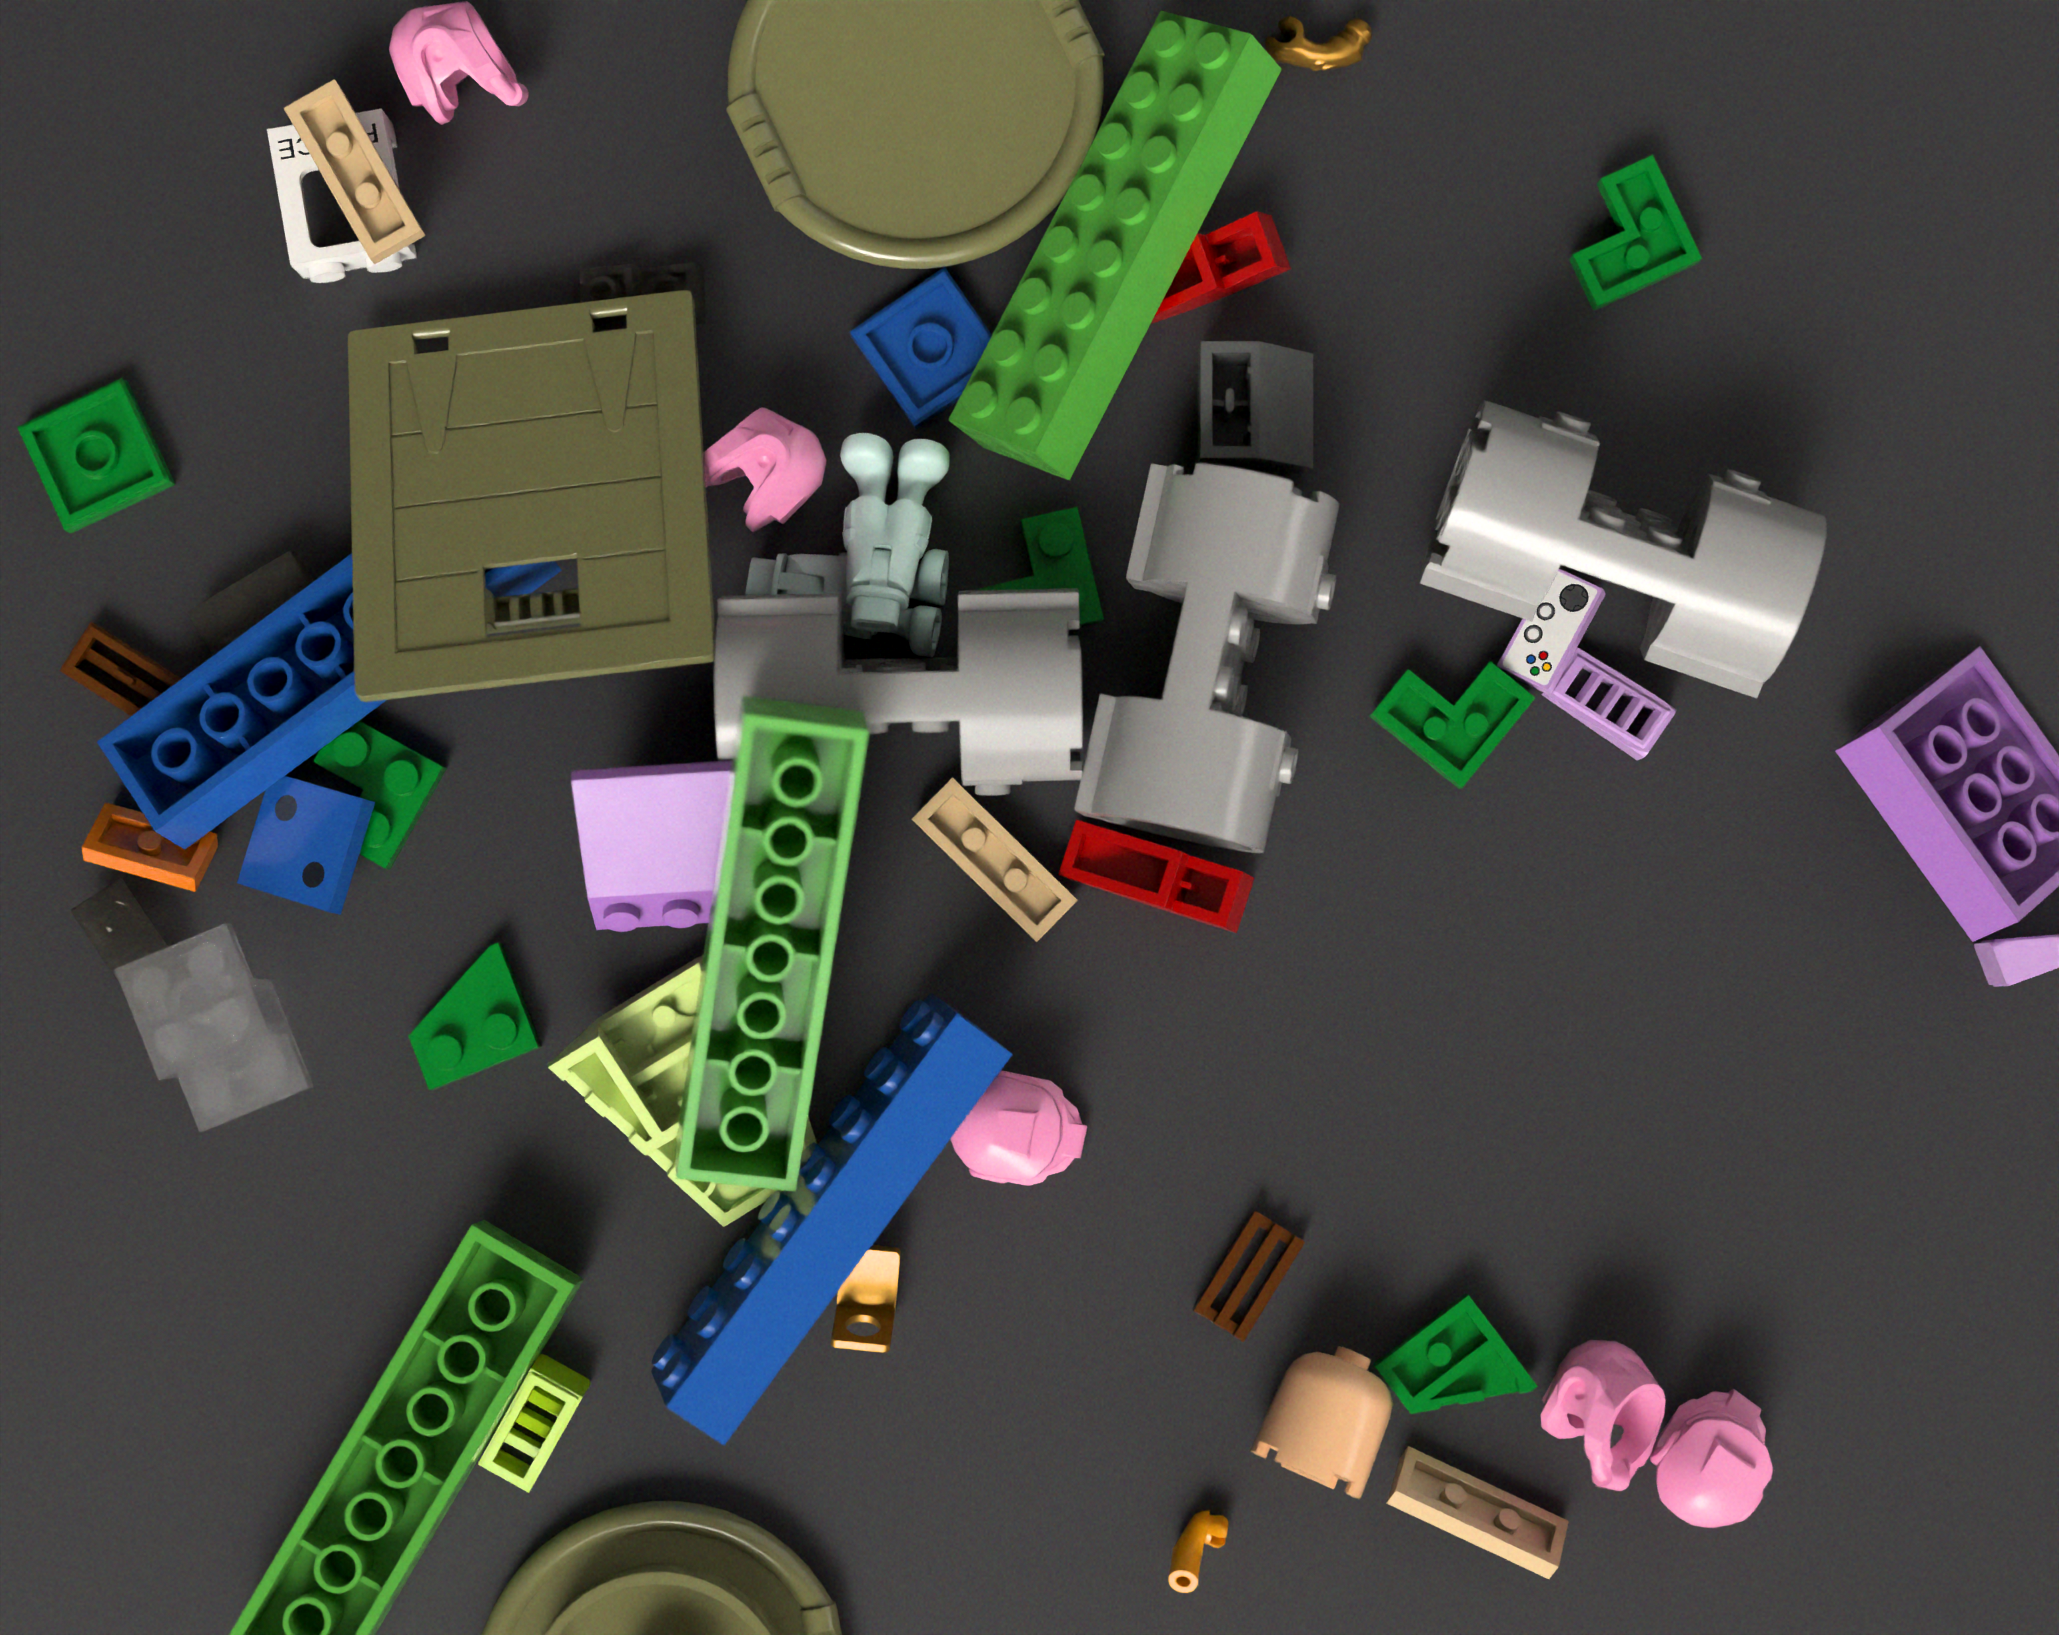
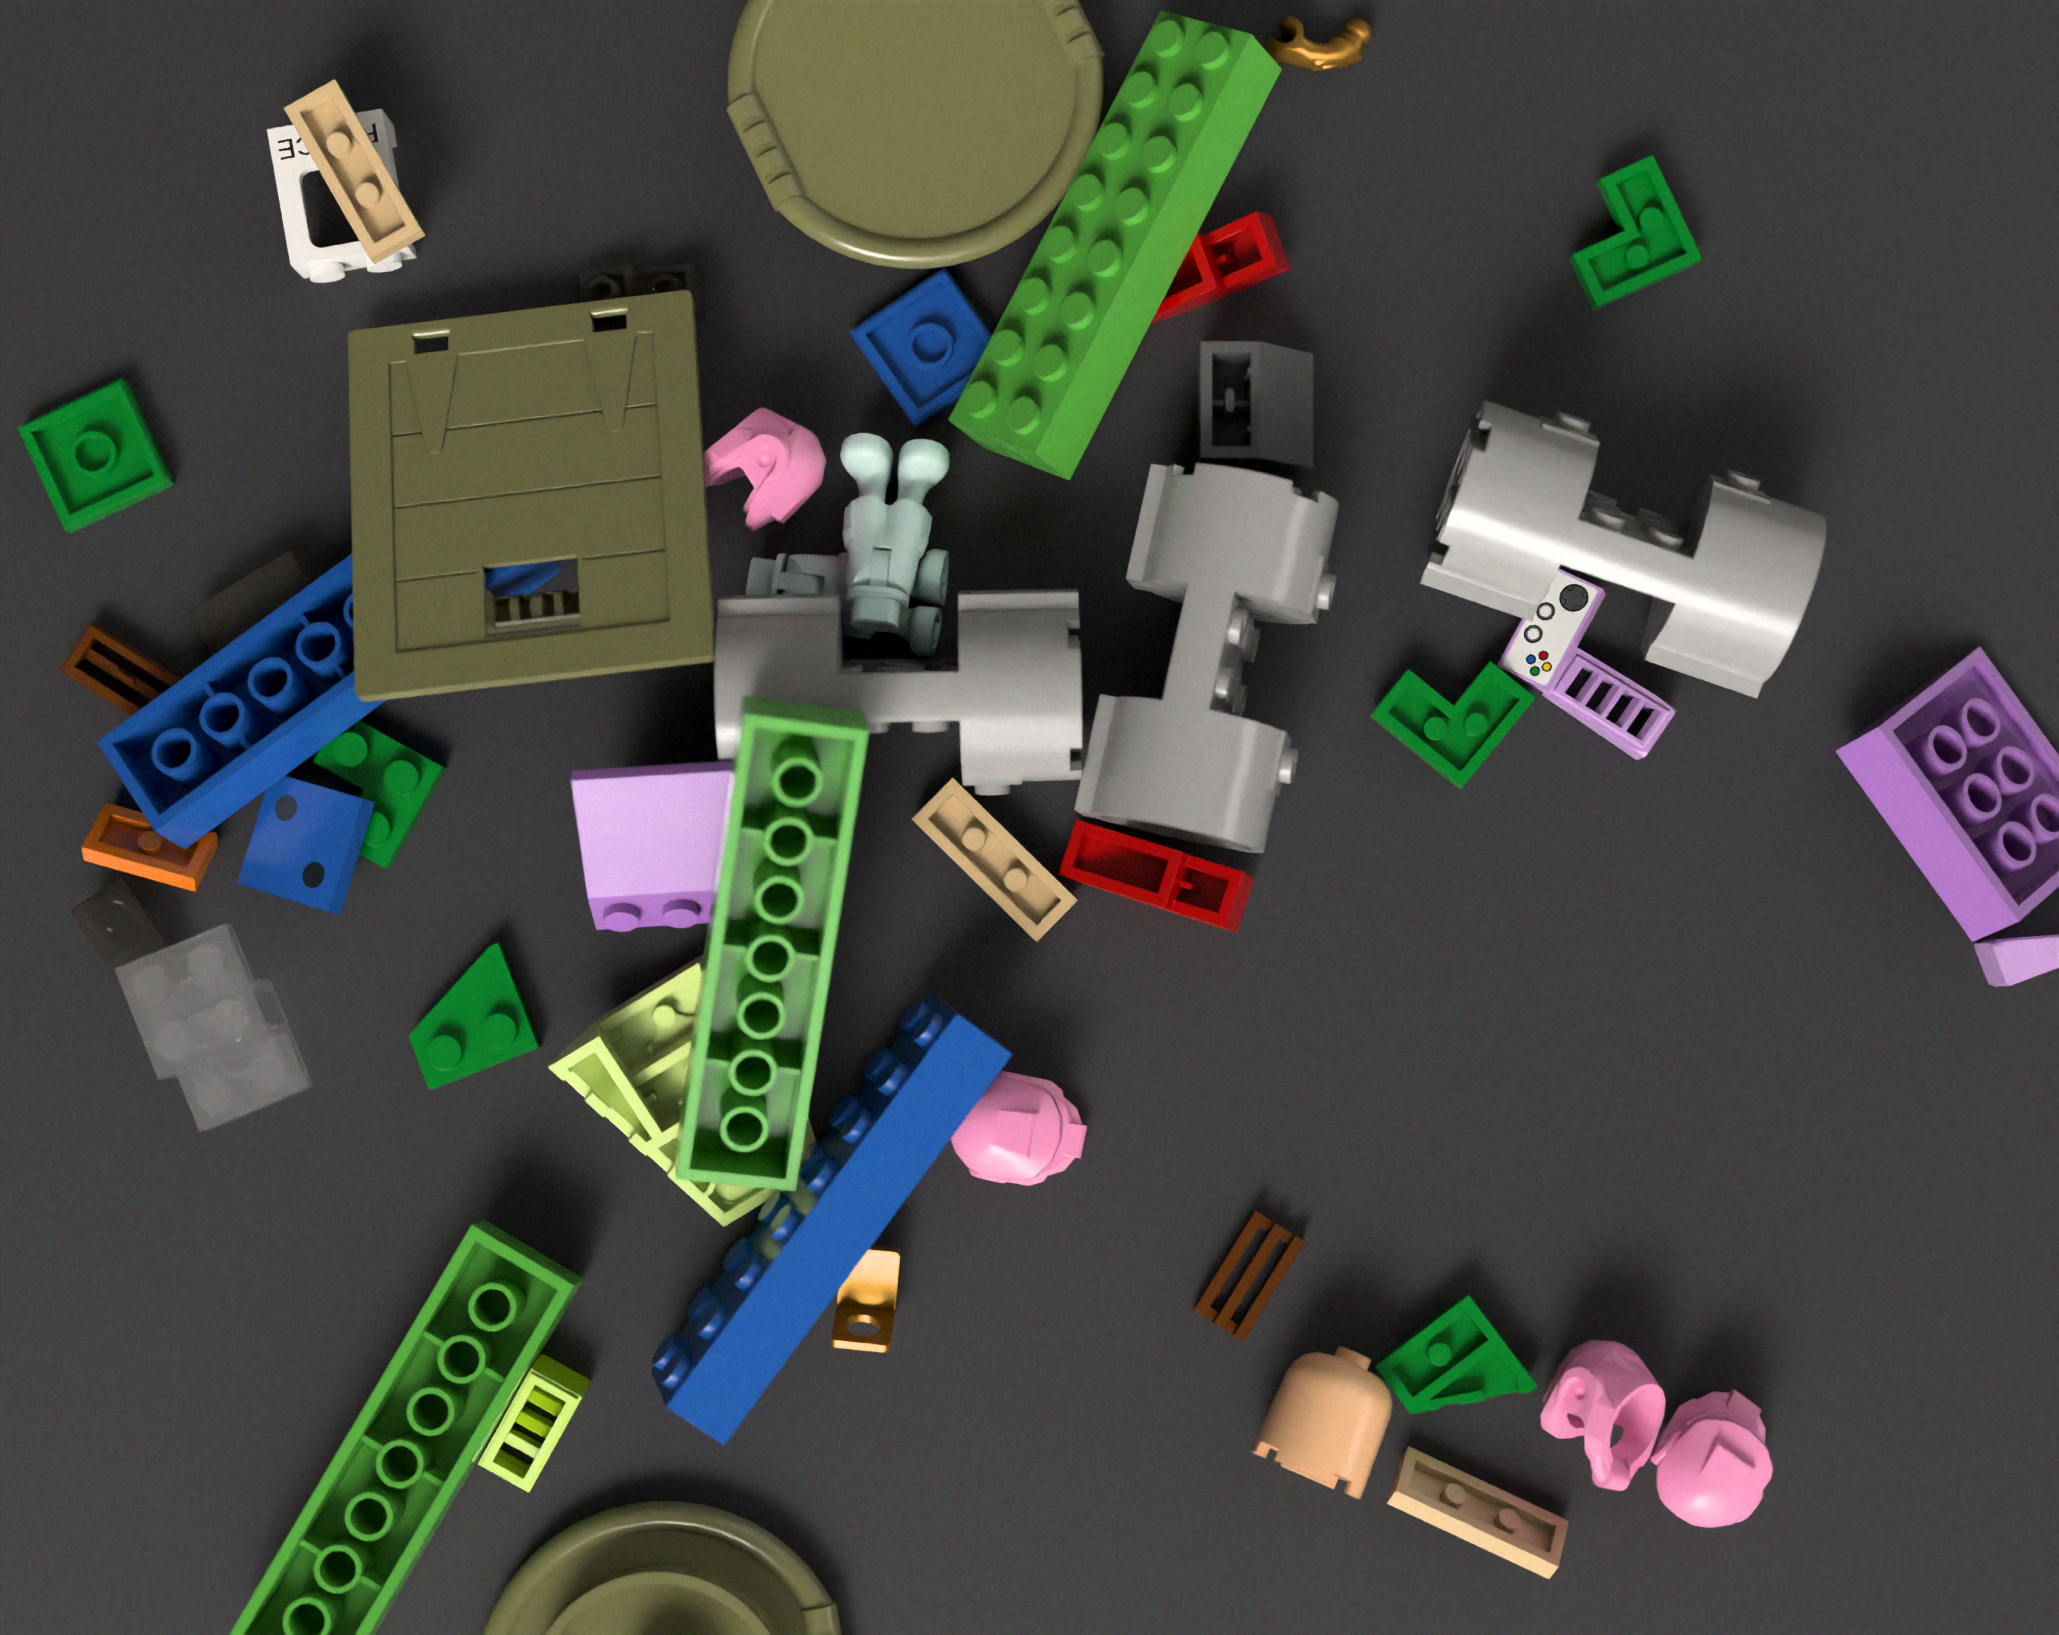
bright pink helmet [389,1,528,125] -> none
green plate [978,507,1104,630] -> none
light orange arm [1169,1510,1229,1593] -> none

